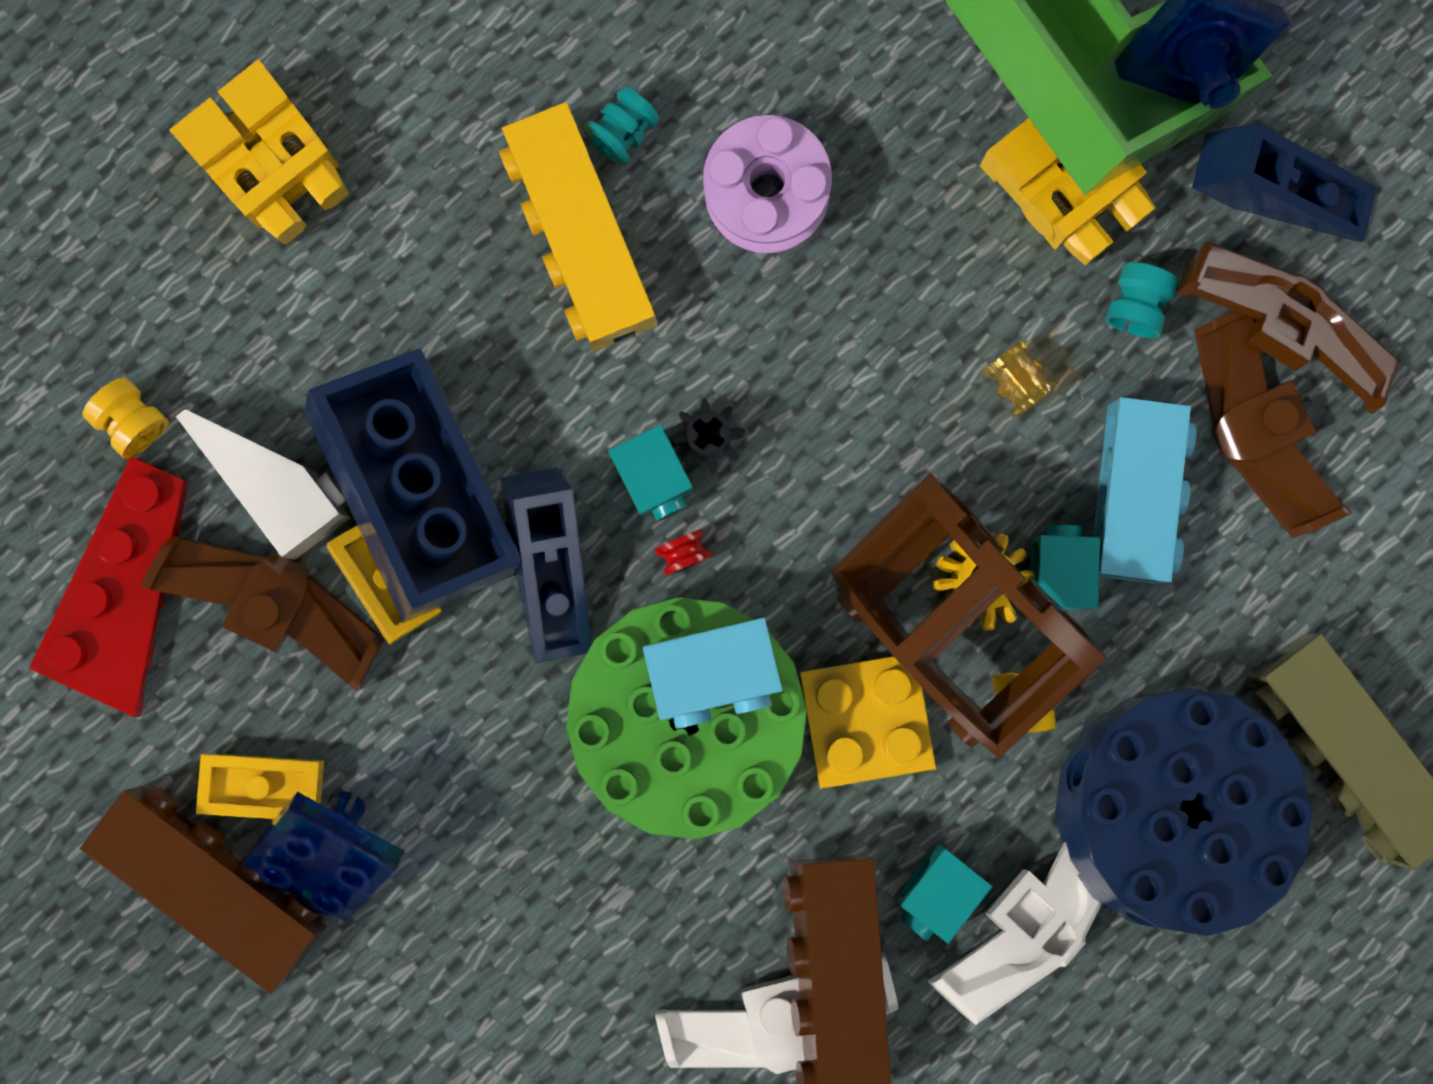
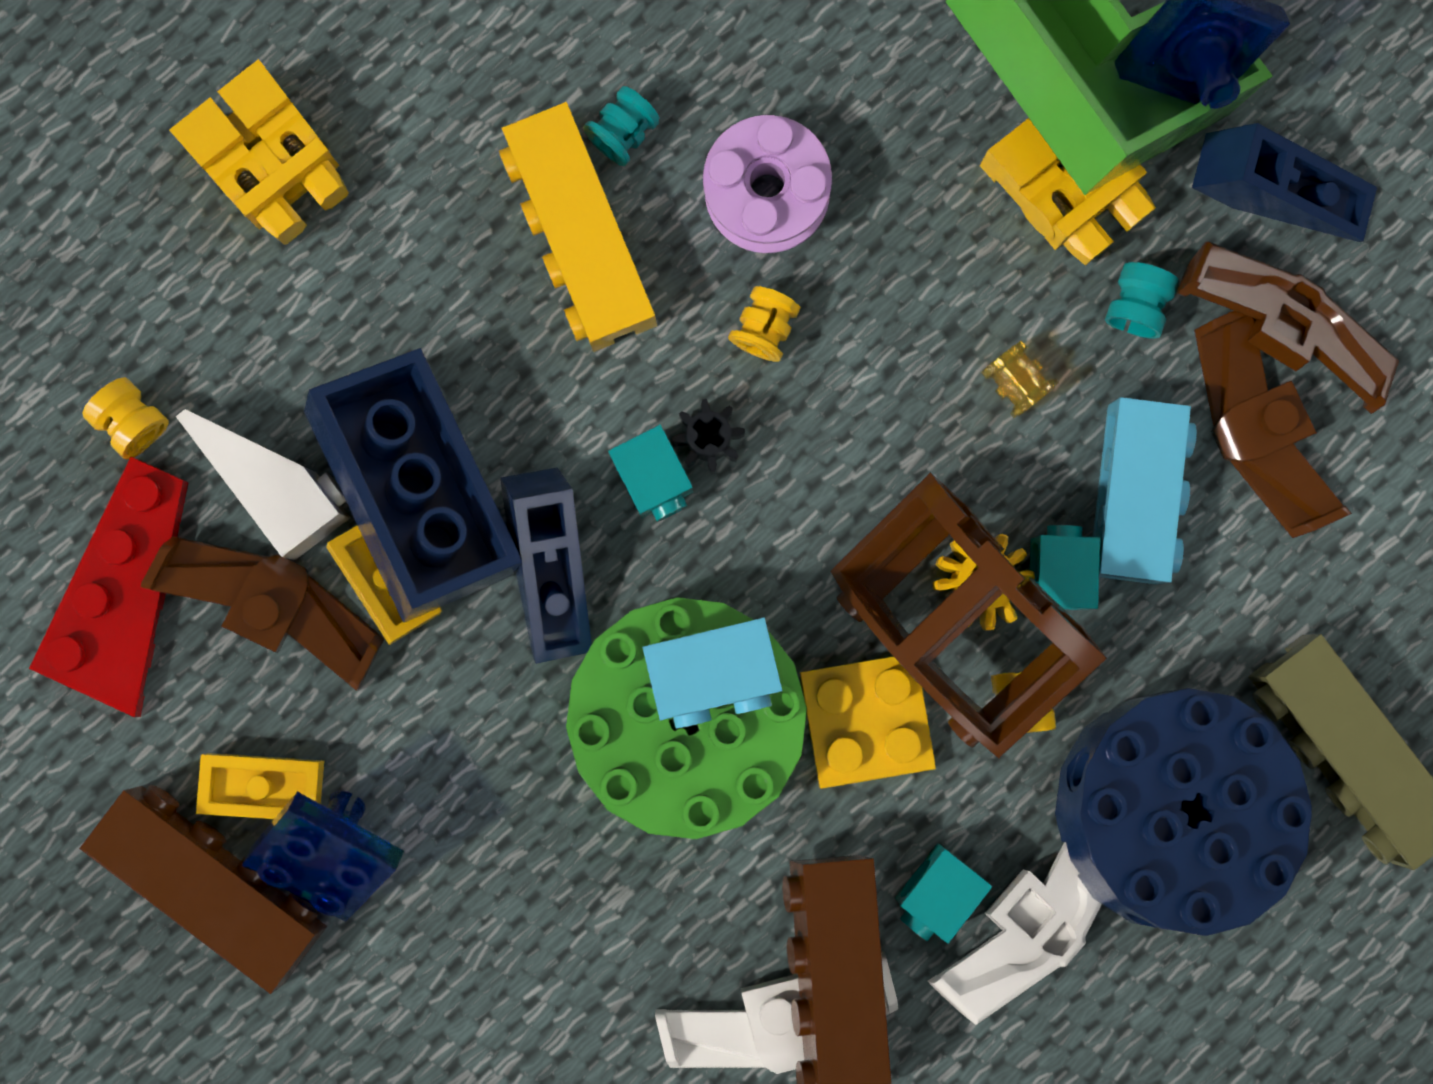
red bush [654,529,713,577] -> none
none -> yellow bush [728,286,801,362]

